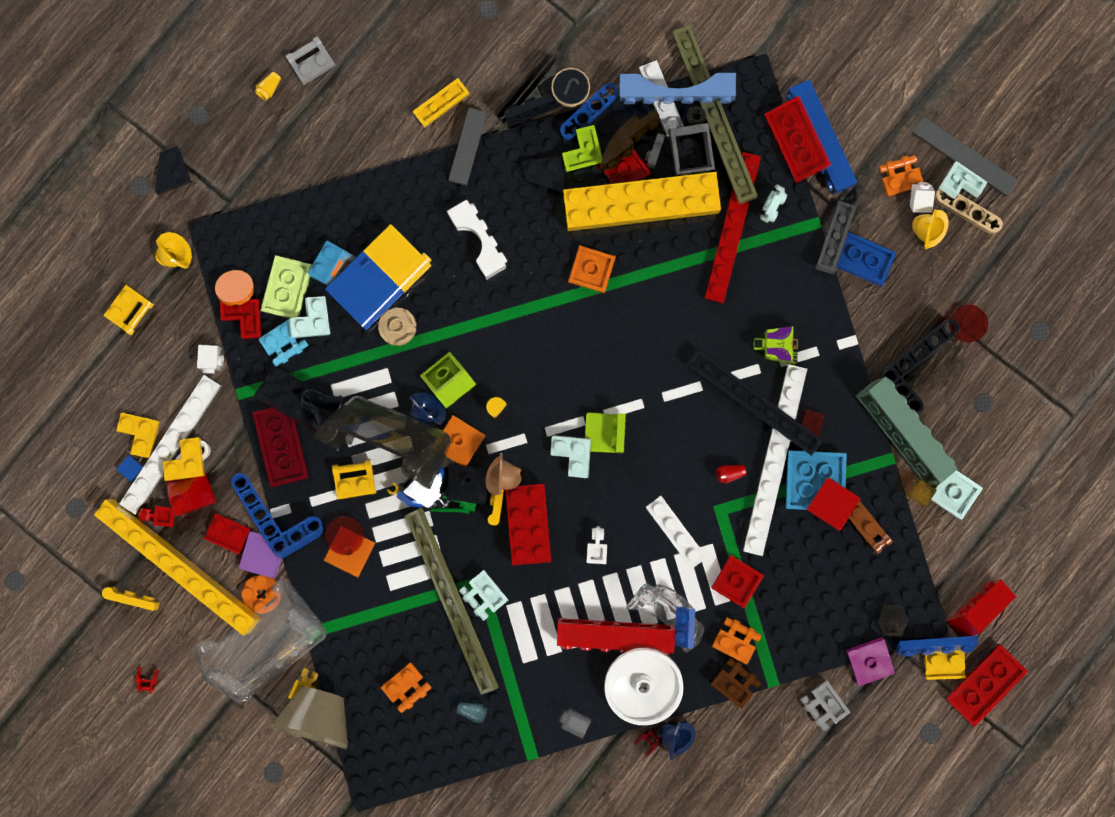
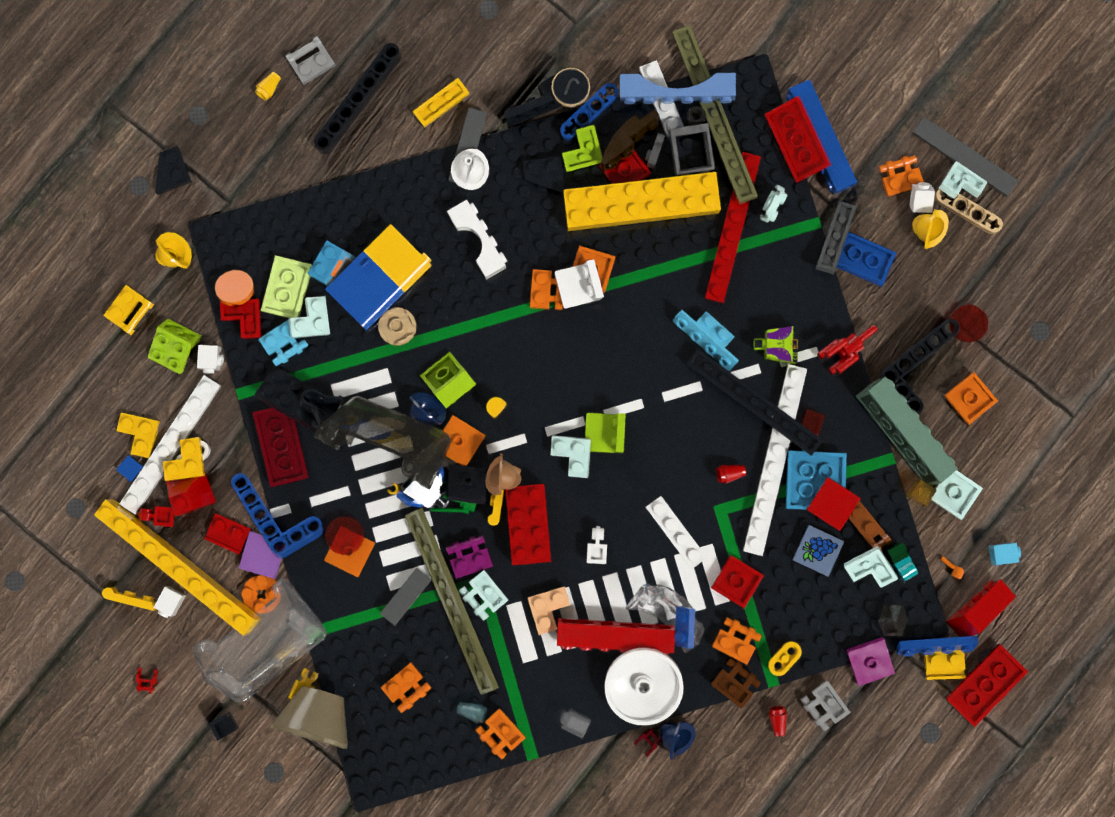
yellow plate [332,459,376,500] -> none
none -> lime bracket [148,318,202,374]
none -> white brick [153,586,186,618]
none -> black panel [208,712,239,741]
none -> black beam [314,43,401,154]
none -> dark grey tile [380,568,432,626]
none -> magenta plate [446,535,493,579]
none -> white helmet [451,149,489,190]
none -> orange plate [475,708,526,760]
none -> light nougat plate [528,586,570,635]
none -> orange plate [530,269,563,310]
none -> white bracket [554,259,604,309]
none -> medium azure bracket [672,310,739,371]
none -> yellow plate [768,641,802,676]
none -> red cone [768,706,787,736]
none -> sand blue tile [792,525,844,577]
none -> red plant [817,325,878,375]
none -> light aqua plate [844,546,898,588]
none -> leg [884,542,918,582]
none -> orange hand [940,556,964,579]
none -> orange plate [943,371,998,425]
none -> medium azure brick [989,543,1021,565]

